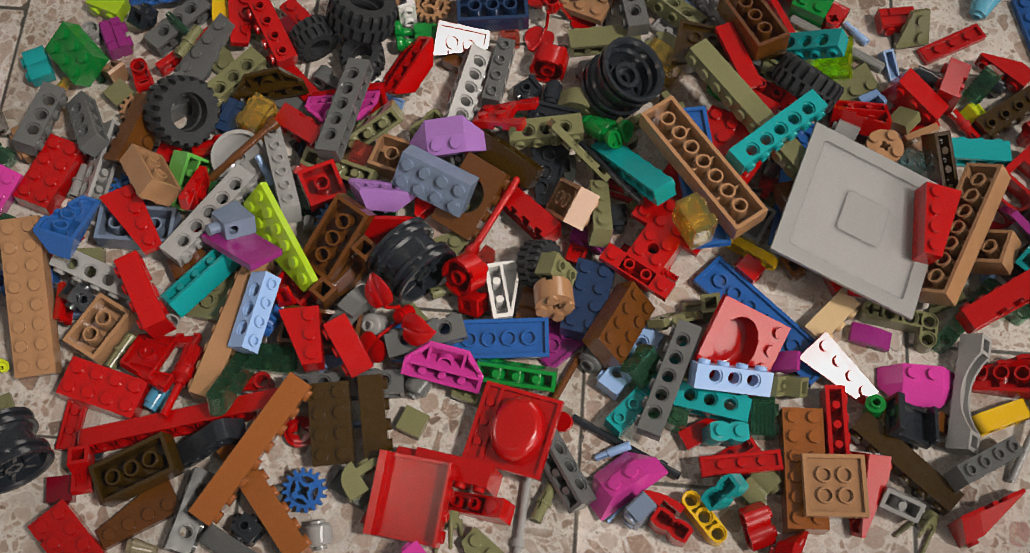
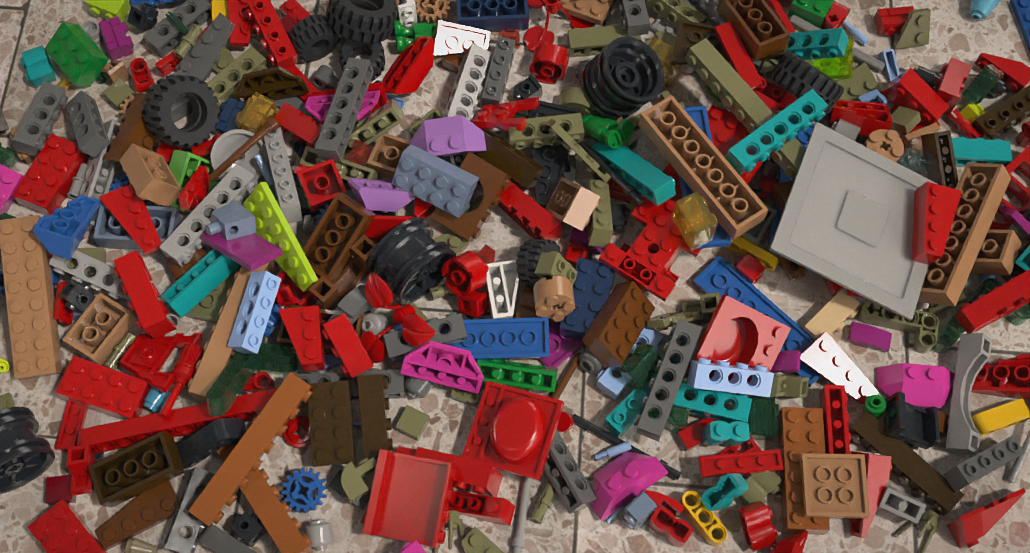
red piece [464,176,520,256] -> none
black brick [542,80,563,104] -> none
red tile [916,23,987,66] -> none

